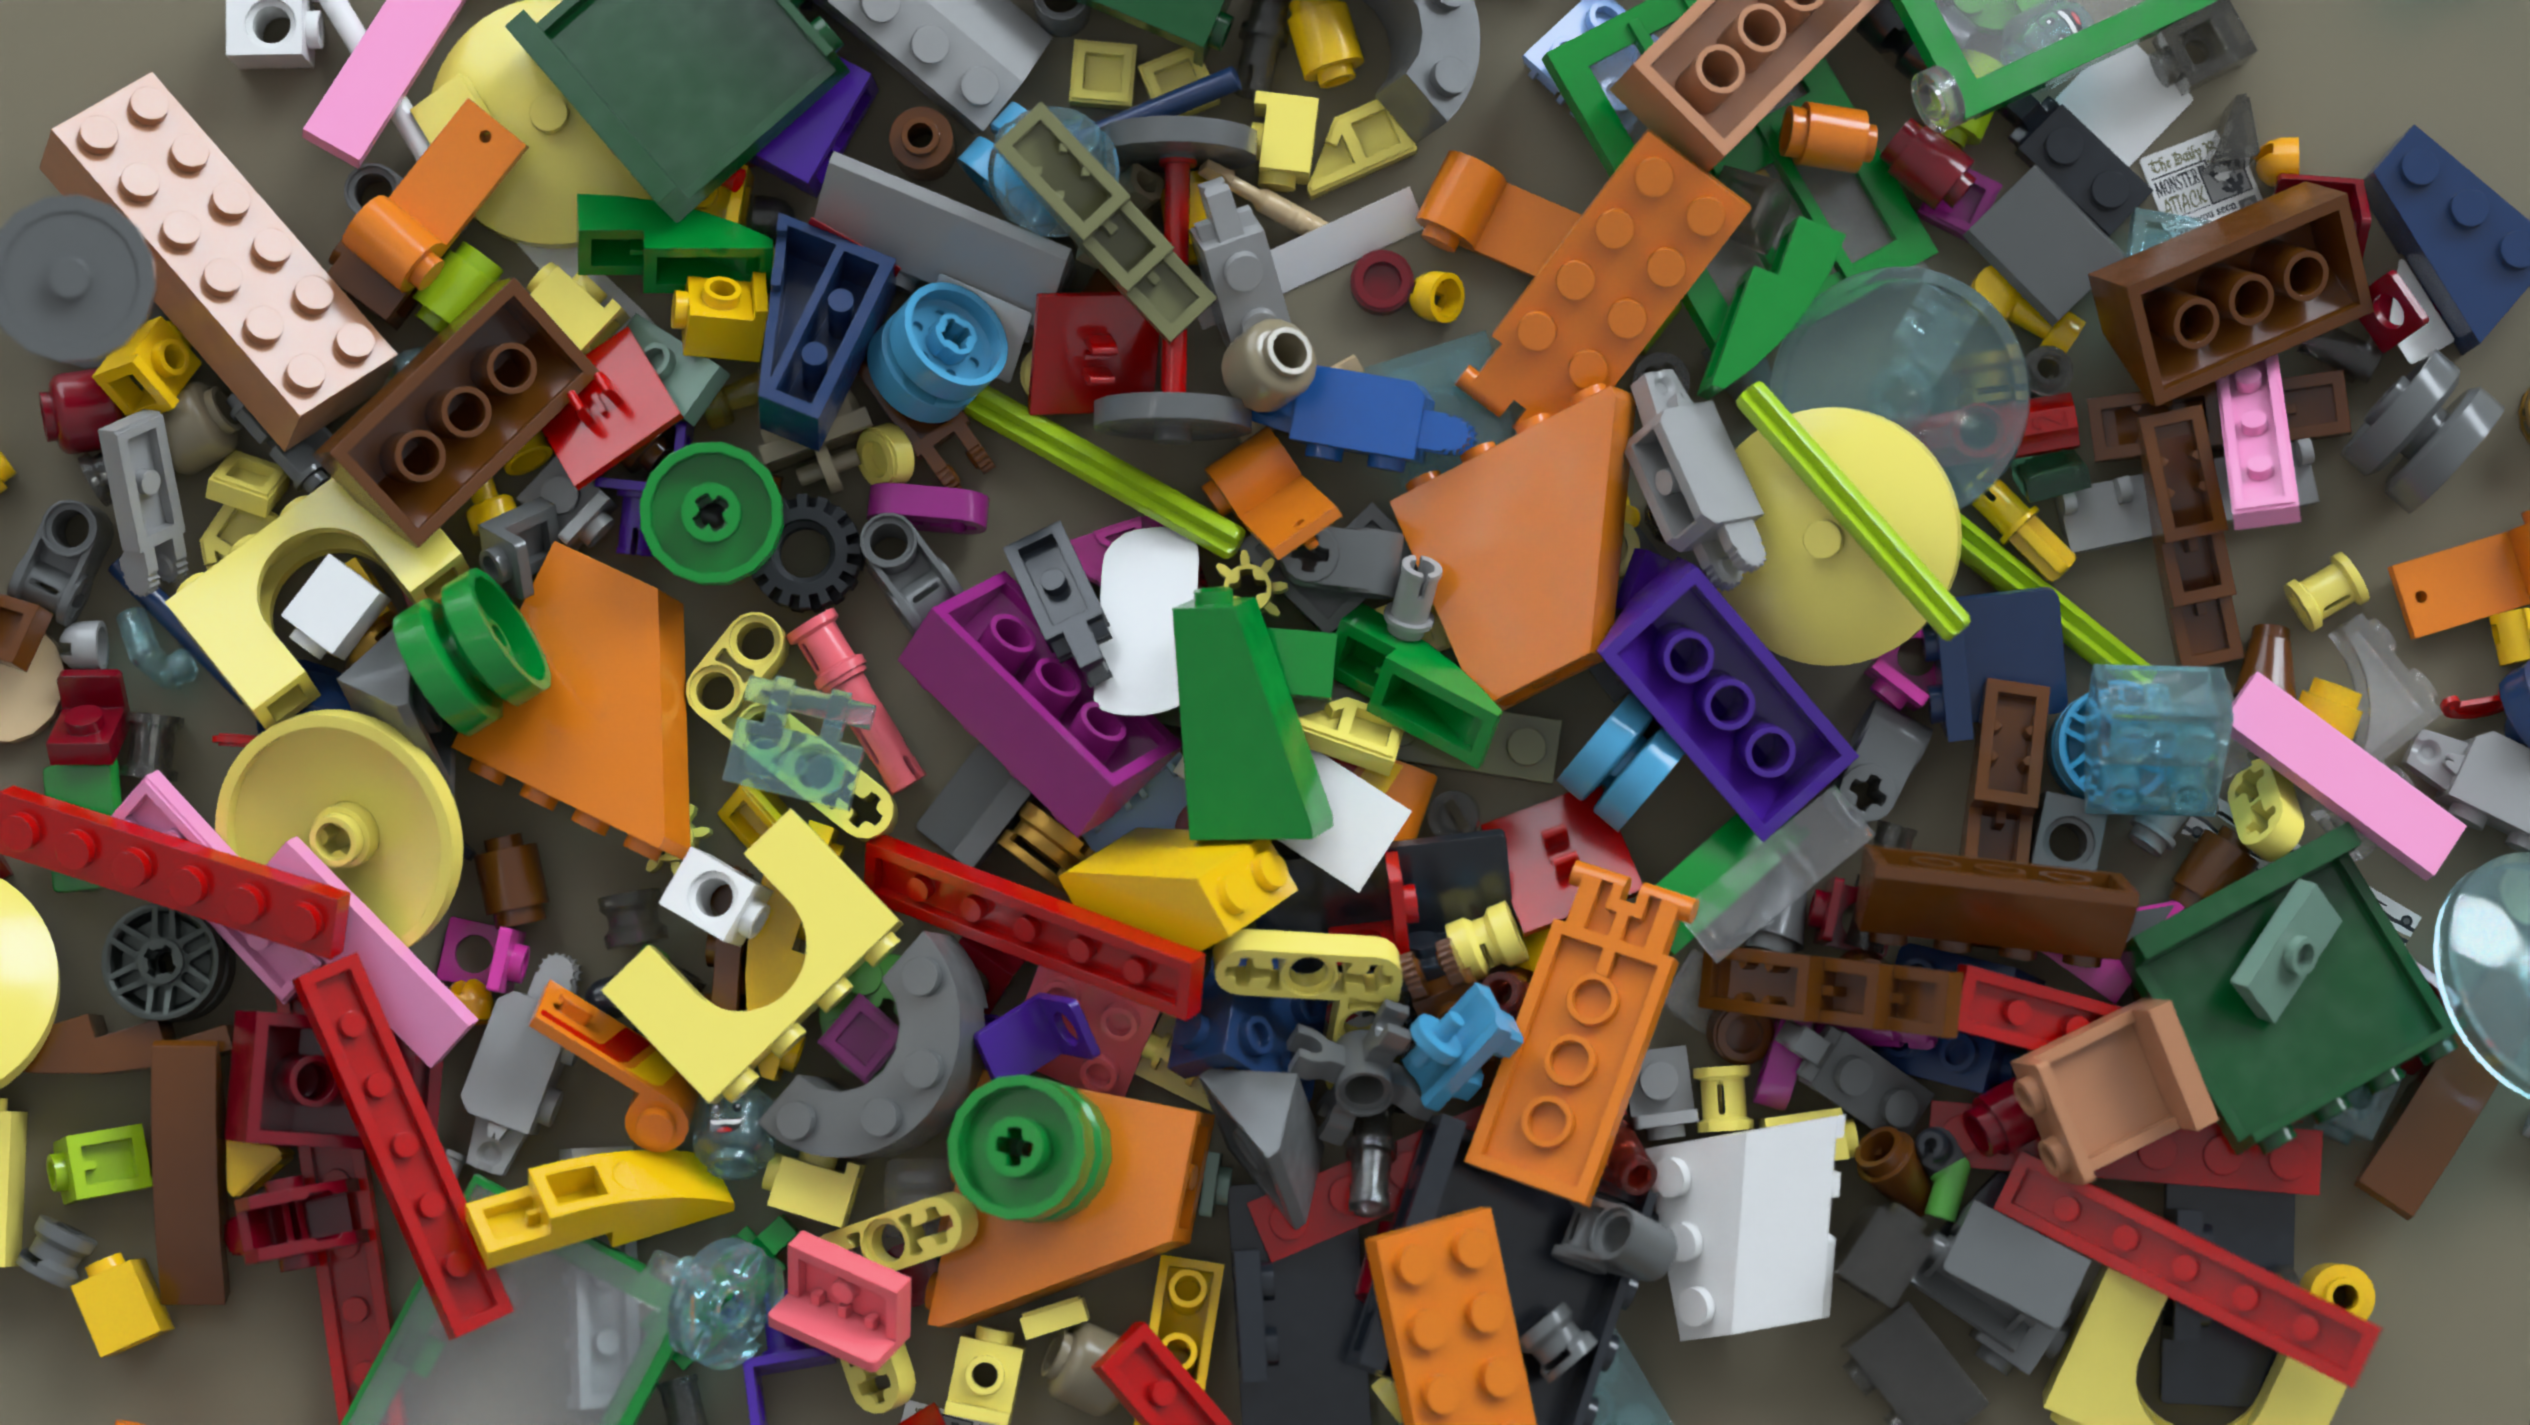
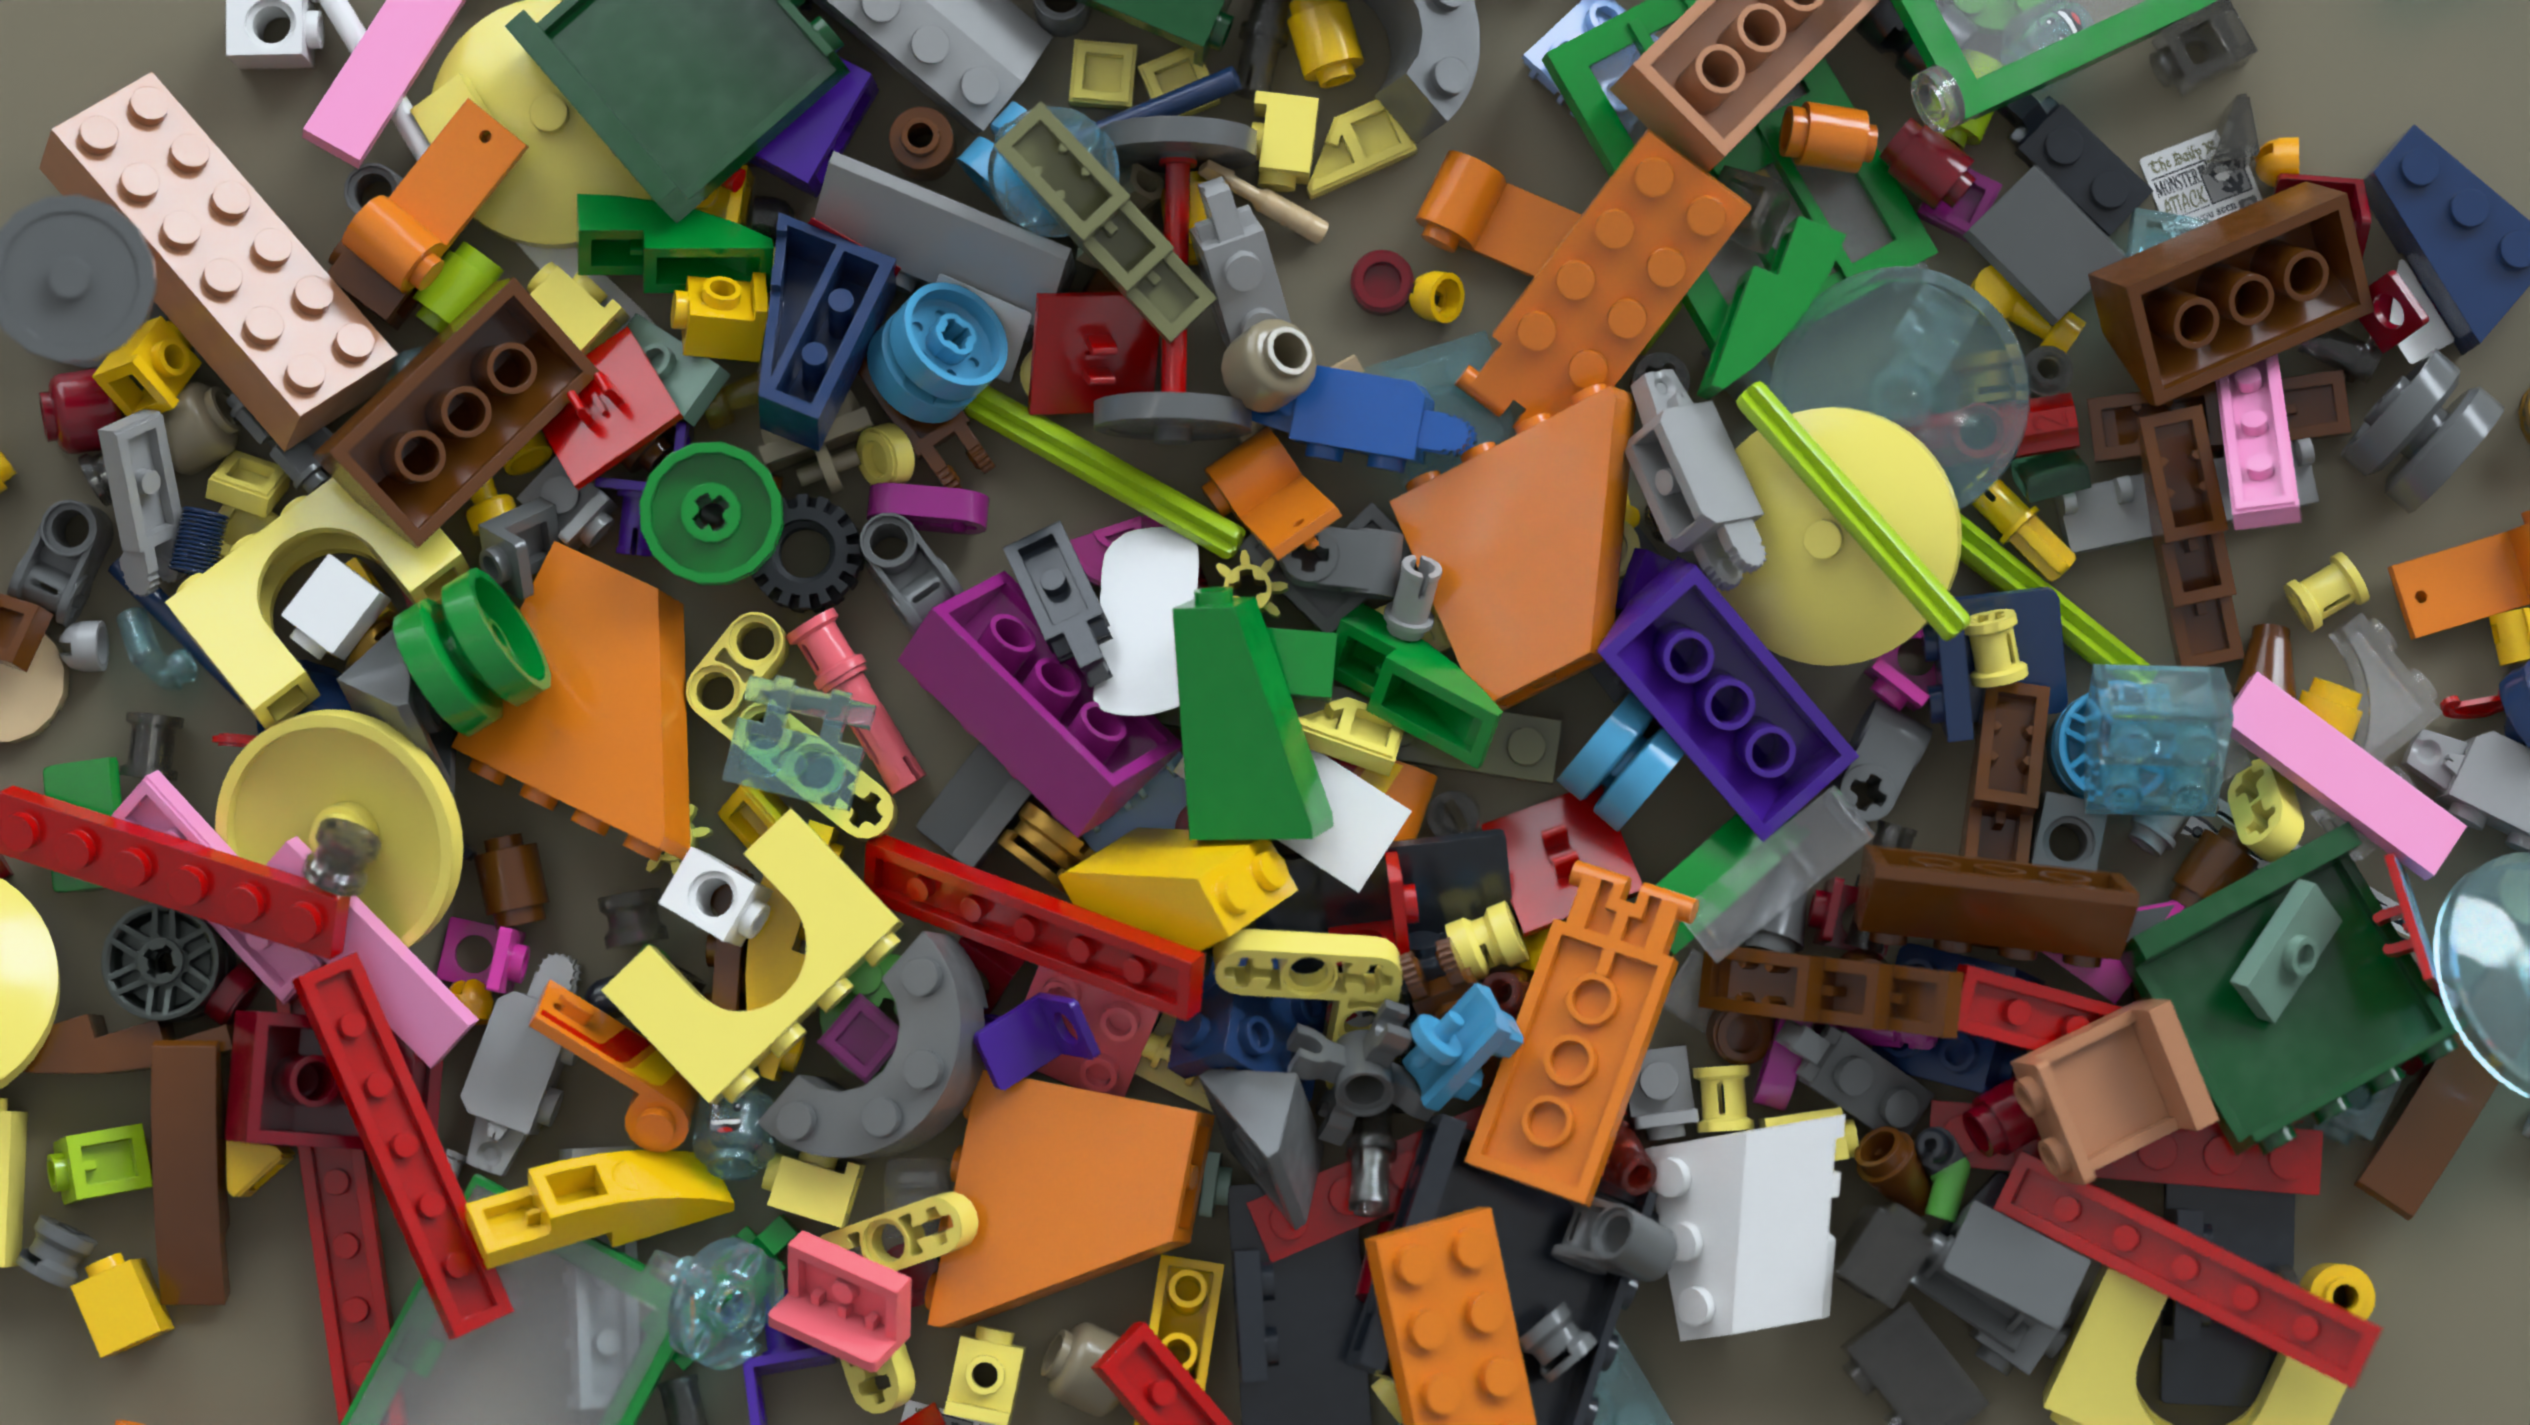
dark red bracket [46,669,133,765] -> none
dark red hinge [223,1175,370,1273] -> none
green wheel [947,1075,1112,1223] -> none
light yellow tile [1019,1295,1091,1340] -> none
white sticker [1198,186,1424,330] -> none
white sticker [2055,44,2193,167] -> none
none -> dark blue piece [168,506,229,575]
none -> dark red tile [204,962,263,1026]
none -> clear smoke wheel [301,818,382,897]
none -> light yellow bush [1964,609,2029,688]
none -> red piece [2373,853,2446,997]

